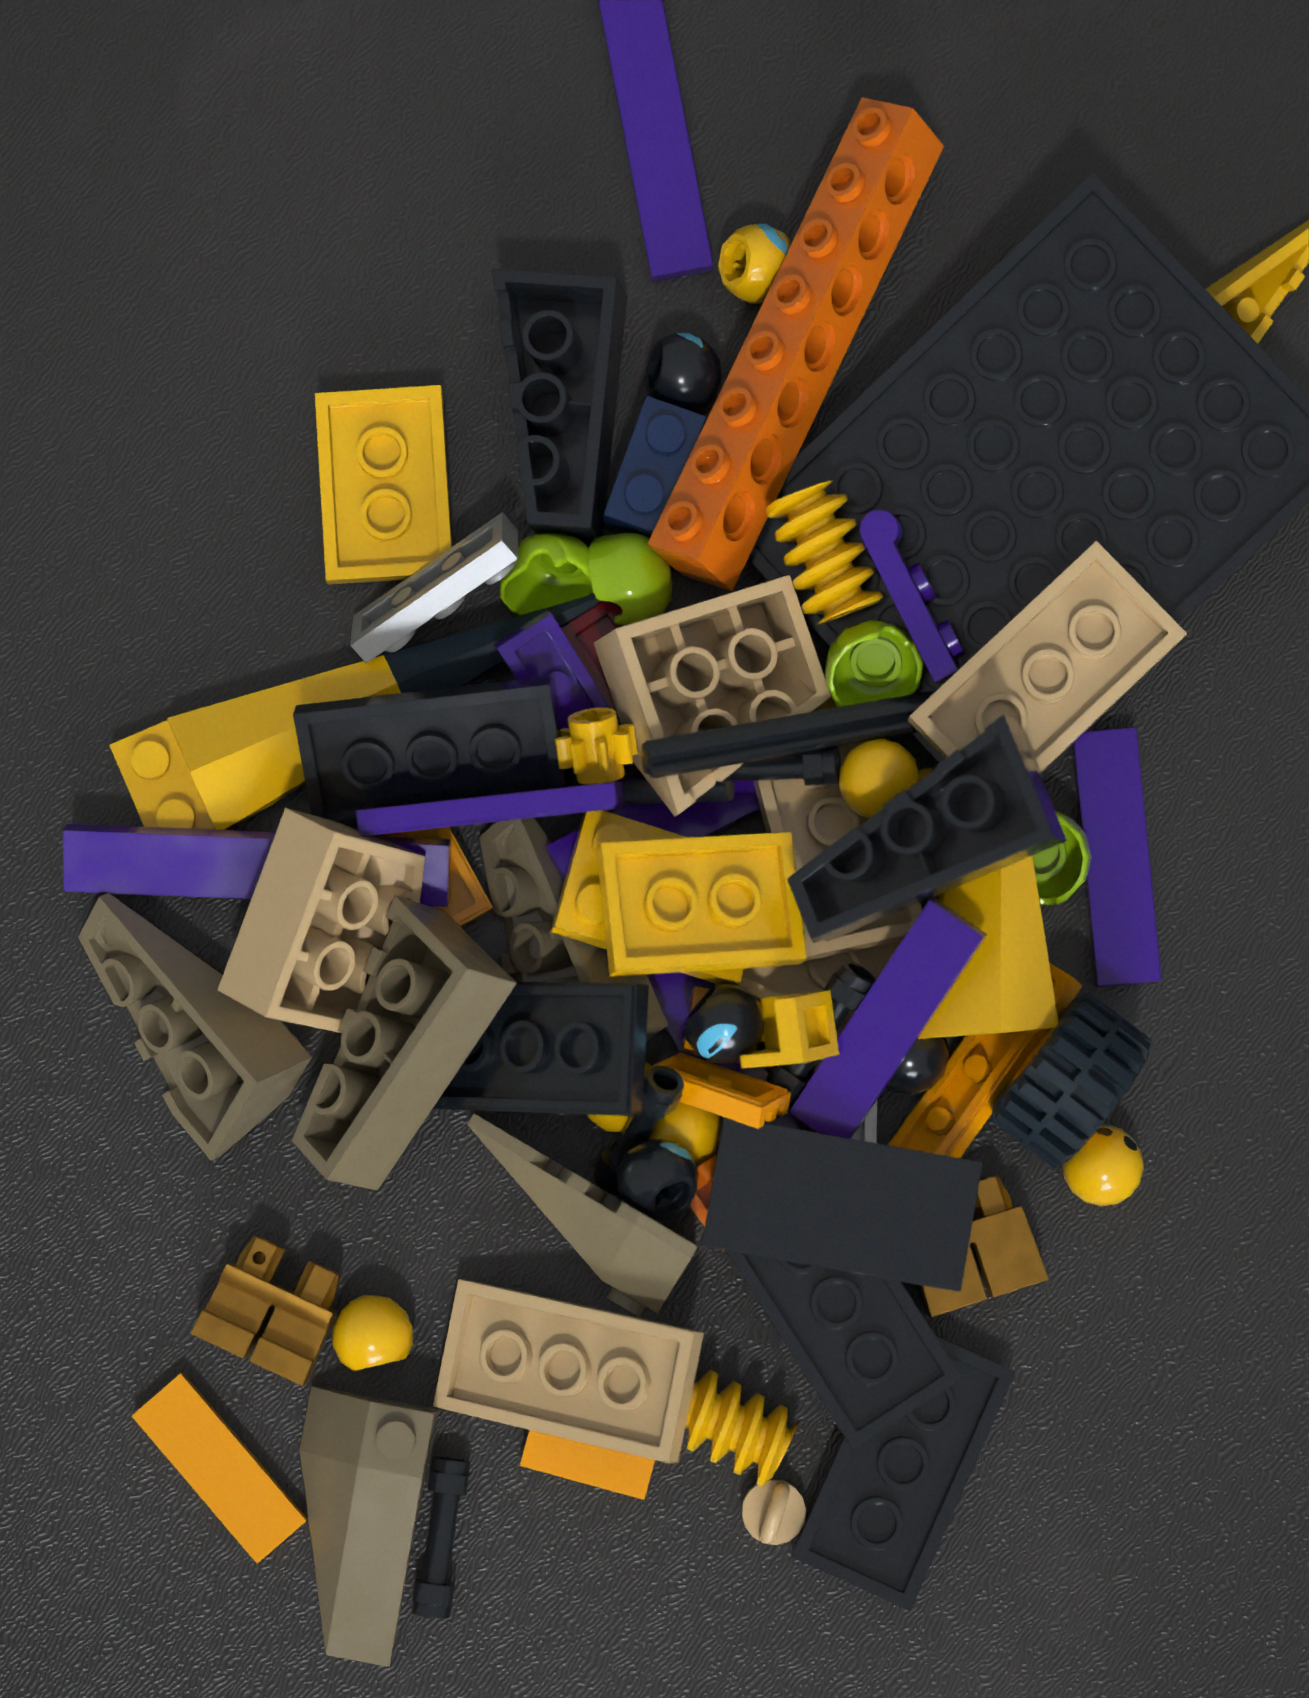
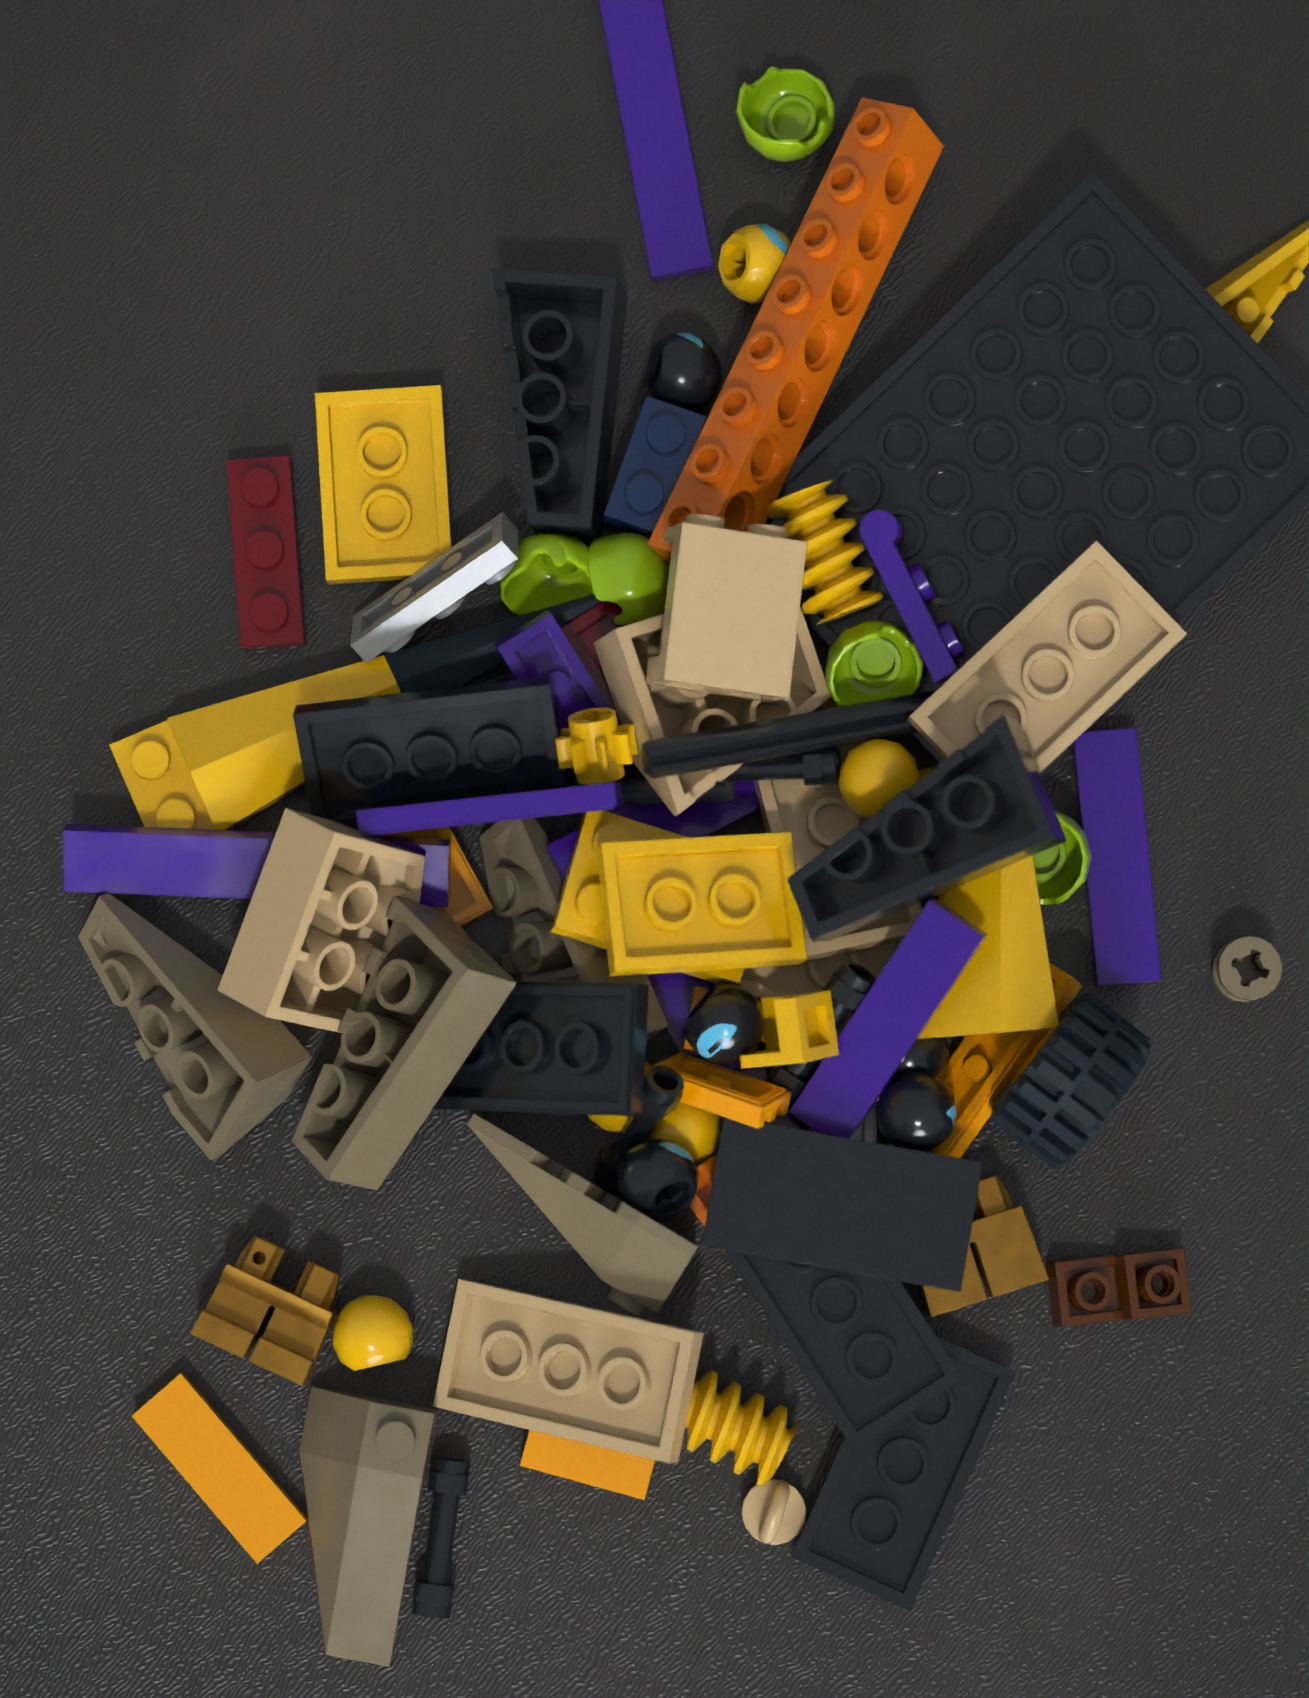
yellow piece [1062,1124,1144,1206] -> none
none -> dark red plate [226,455,306,651]
none -> tan panel [645,514,807,702]
none -> lime hair [736,66,835,162]
none -> black piece [876,1073,957,1152]
none -> reddish brown slope [1046,1248,1192,1327]
none -> dark tan wheel [1211,936,1283,1003]

